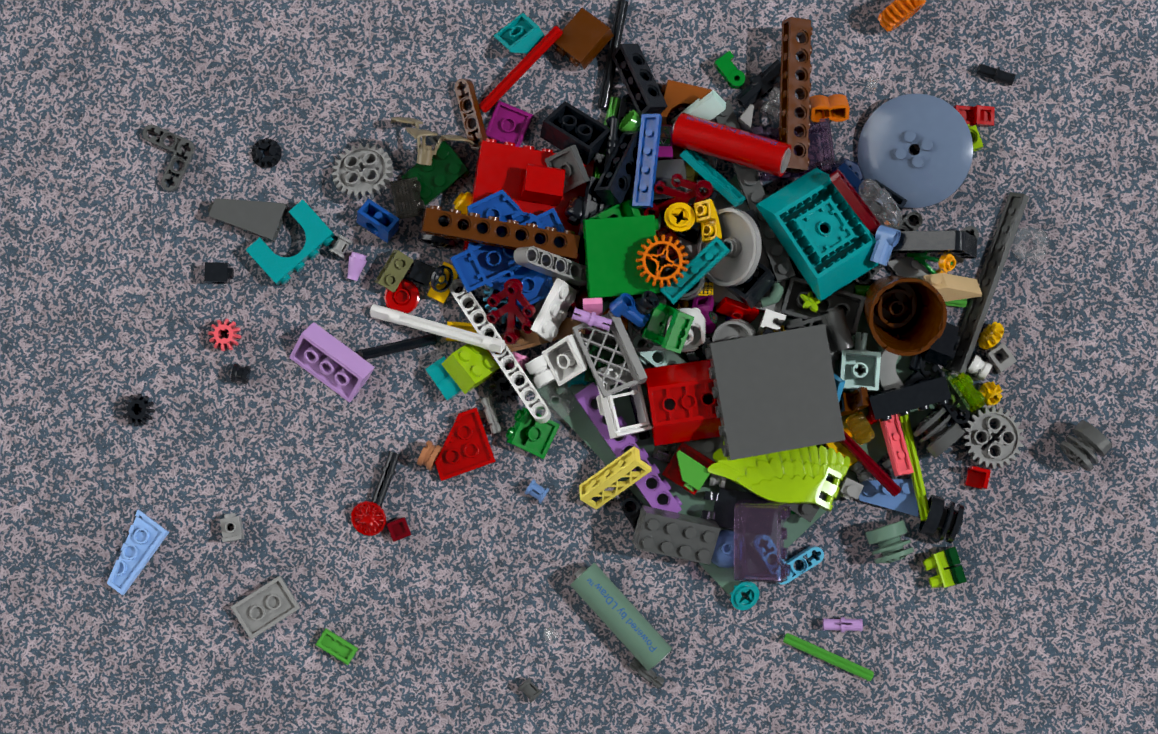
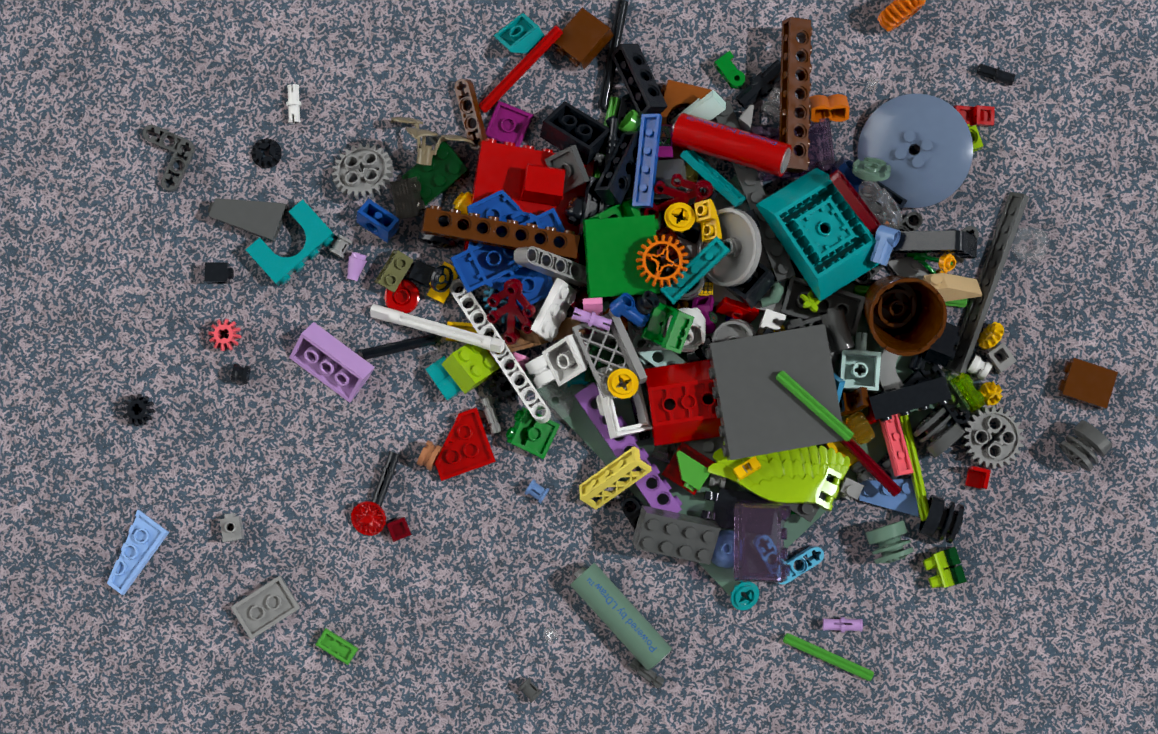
none -> white pin [286,84,301,124]
none -> yellow gear [607,368,639,400]
none -> yellow piece [733,456,761,481]
none -> bright green axle [775,371,854,441]
none -> sand green tile [852,157,891,182]
none -> reddish brown brick [1058,358,1118,410]

